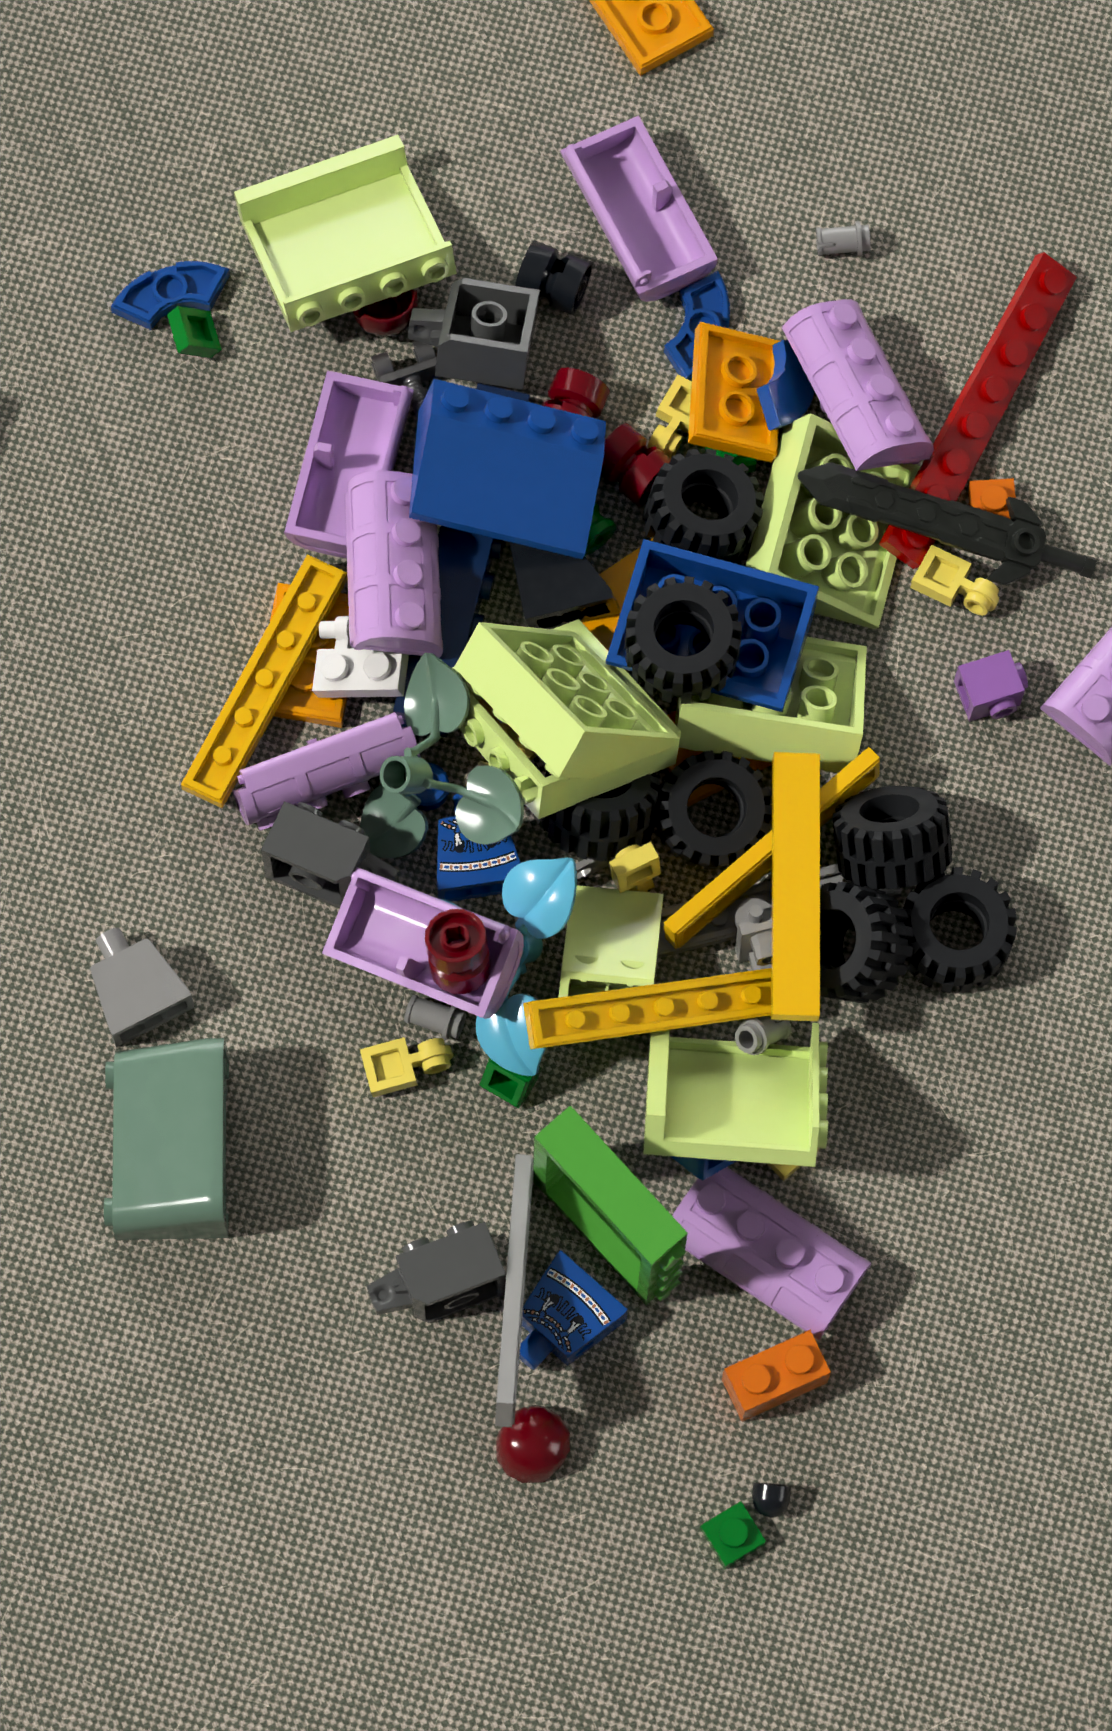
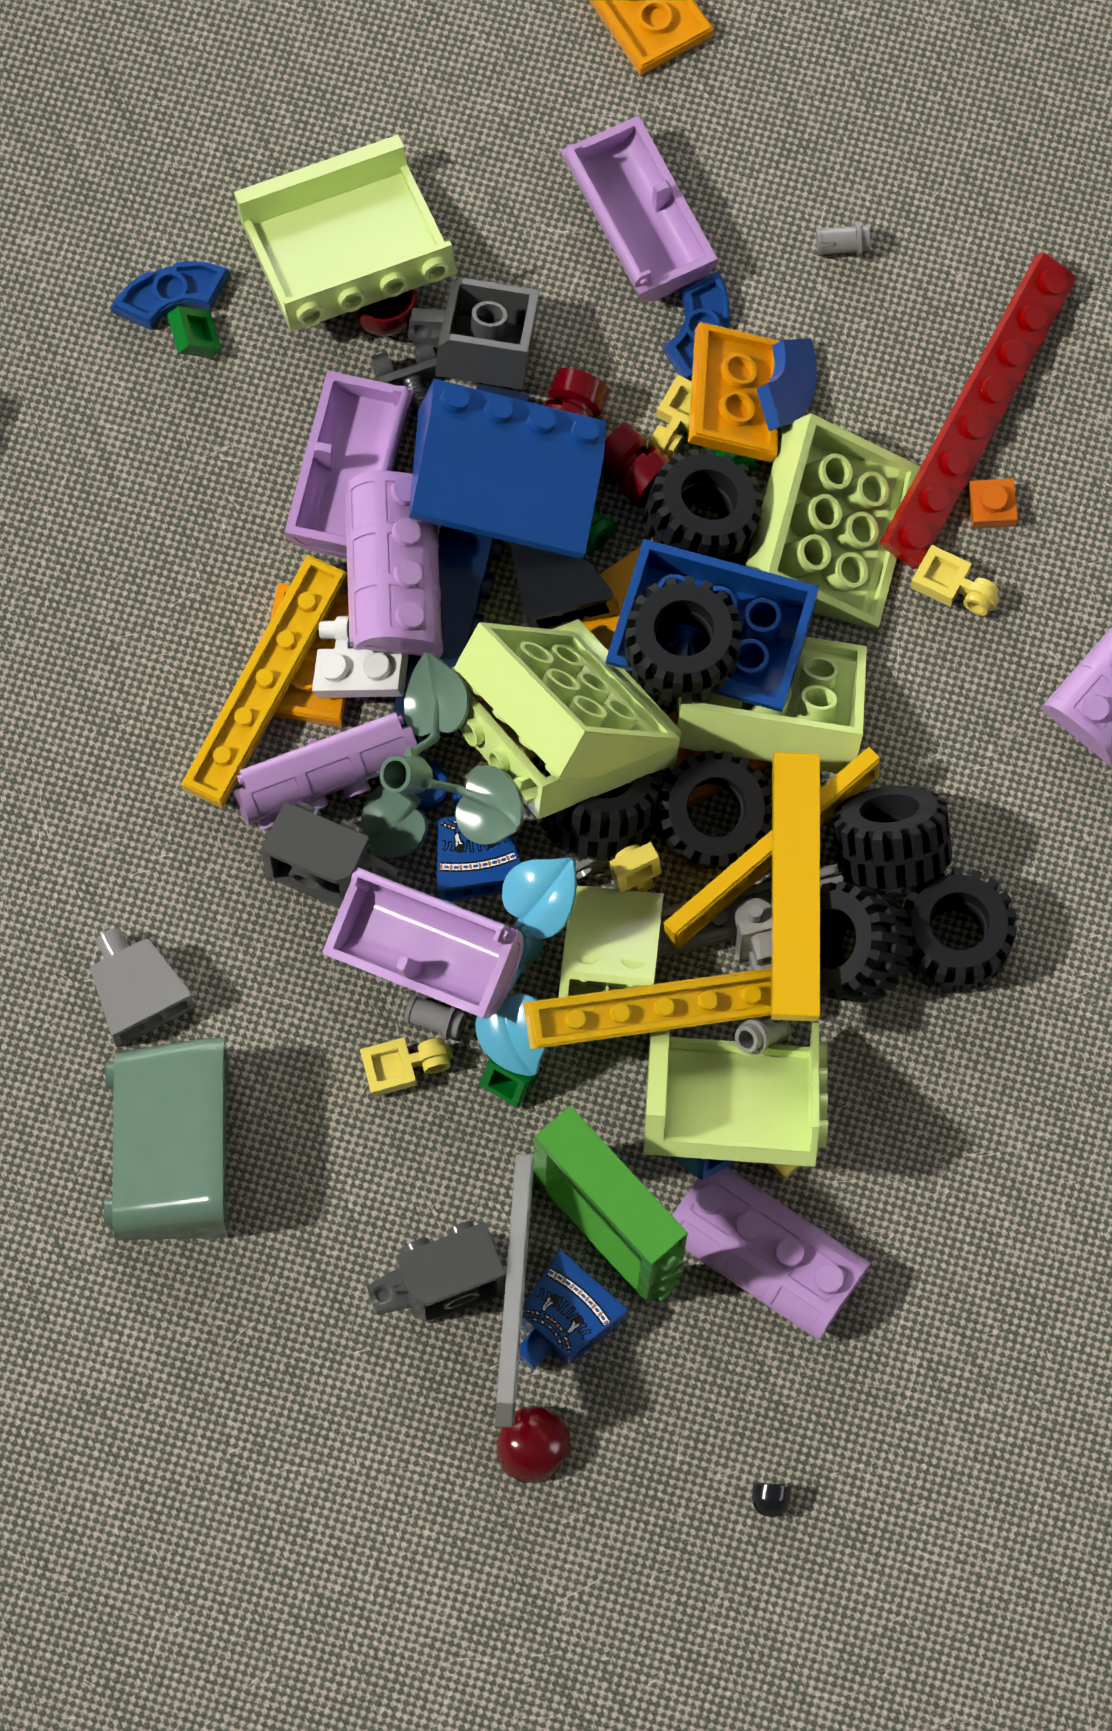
dark red wheel [425,909,491,994] -> none
black wheel [515,240,593,315] -> none
green plate [700,1501,766,1569] -> none
orange brick [722,1330,831,1422] -> none
lavender container [782,299,934,471] -> none
pearl dark grey sword [798,462,1097,585] -> none
medium lavender brick [954,650,1028,722] -> none

